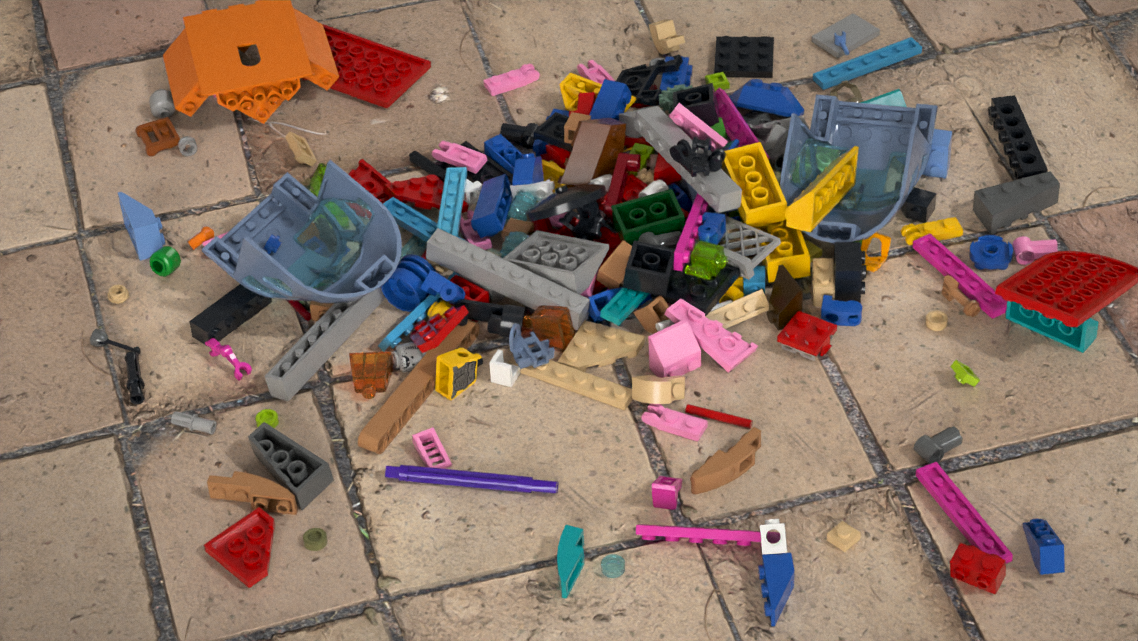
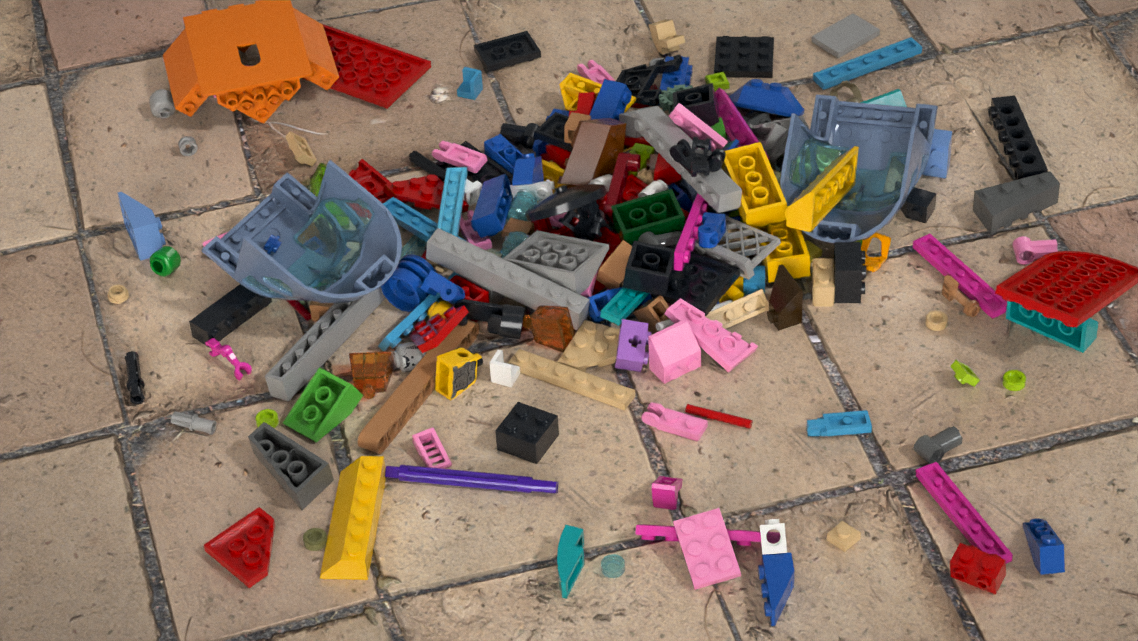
hinge [90,329,141,355] -> none
dark orange plate [135,117,180,156] -> none
orange arm [188,226,214,250] -> none
medium nougat slope [207,471,298,515] -> none
bright pink hinge [483,63,540,96] -> none
sand blue piece [509,323,555,369] -> none
tan brick [632,375,685,404] -> none
clear neon green brick [685,241,727,280] -> none
medium nougat slope [690,427,761,495] -> none
red piece [777,311,837,361] -> none
blue leg [821,295,862,326] -> none
medium blue hand [834,31,850,55] -> none
yellow hinge [900,217,963,245] -> none
blue plate [969,235,1013,270] -> none
none -> bright green slope [283,367,363,443]
none -> yellow slope [320,456,386,580]
none -> dark azure panel [457,67,483,100]
none -> black plate [474,31,541,72]
none -> black brick [495,402,559,464]
none -> medium lavender brick [615,319,651,372]
none -> bright pink plate [673,508,741,590]
none -> dark azure hinge [806,410,872,437]
none -> lime tile [1003,370,1026,391]

